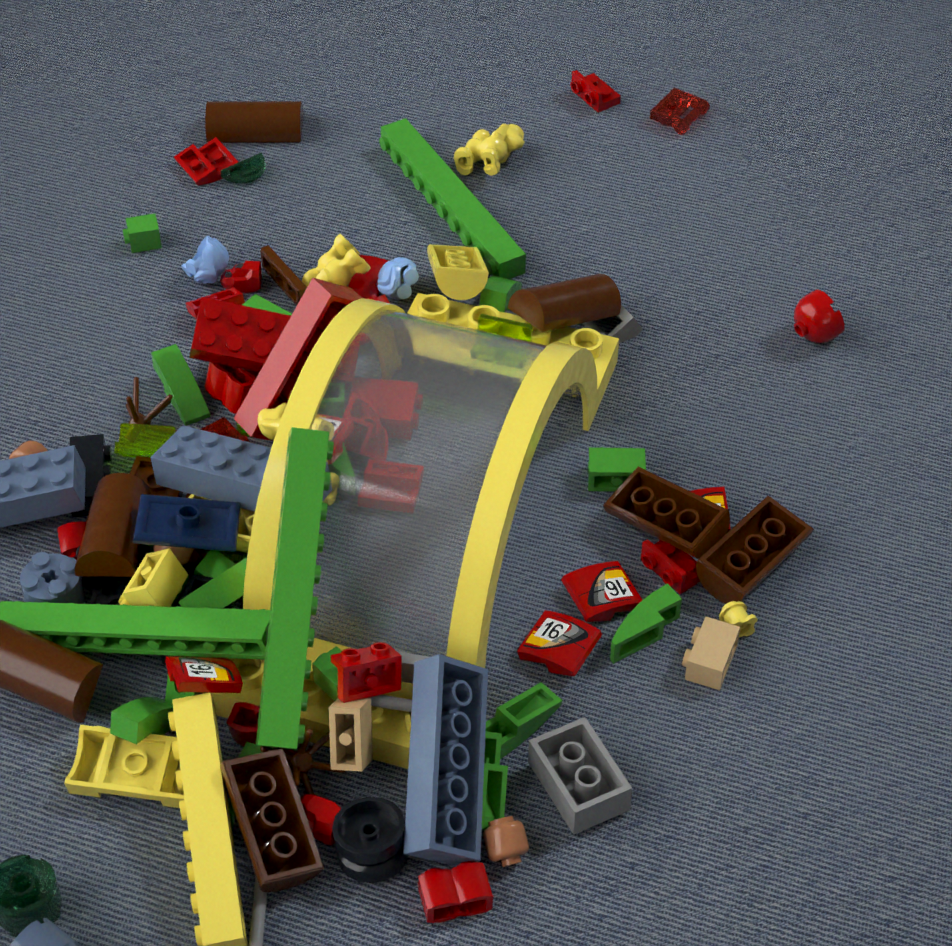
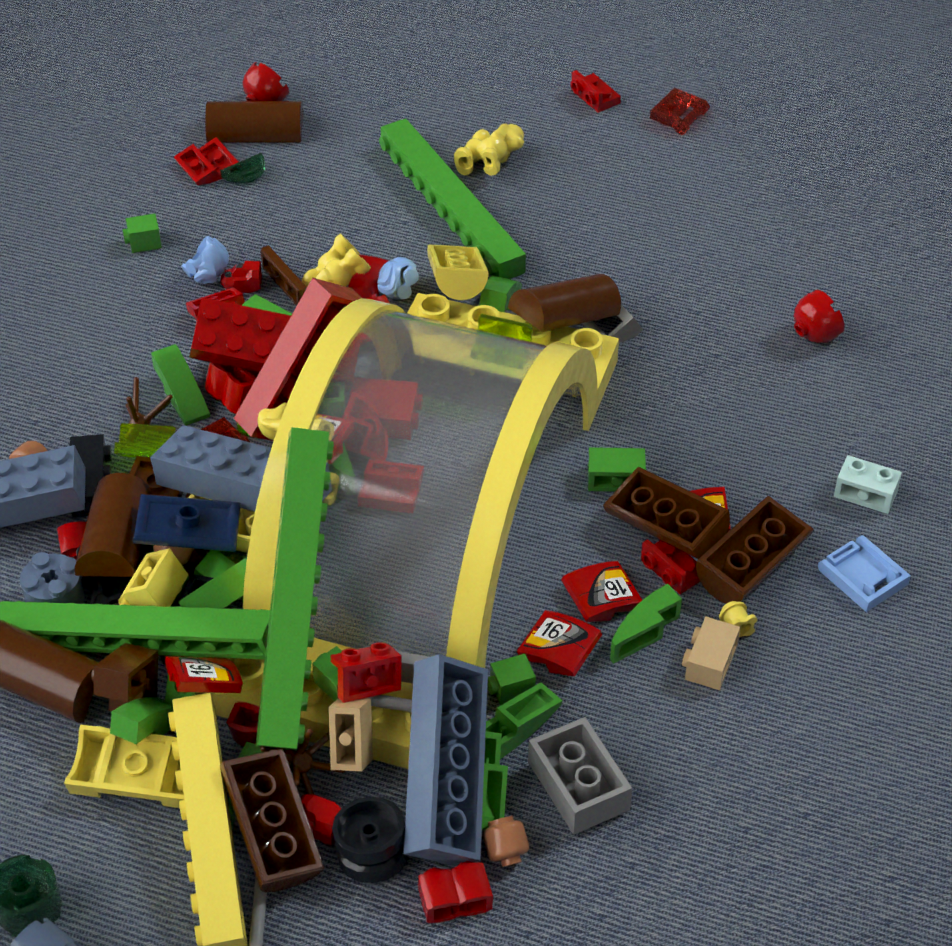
none -> reddish brown brick [91,643,158,712]
none -> red cylinder [242,62,290,101]
none -> bright green brick [487,654,536,705]
none -> light blue container [818,535,911,612]
none -> light aqua brick [834,455,902,514]

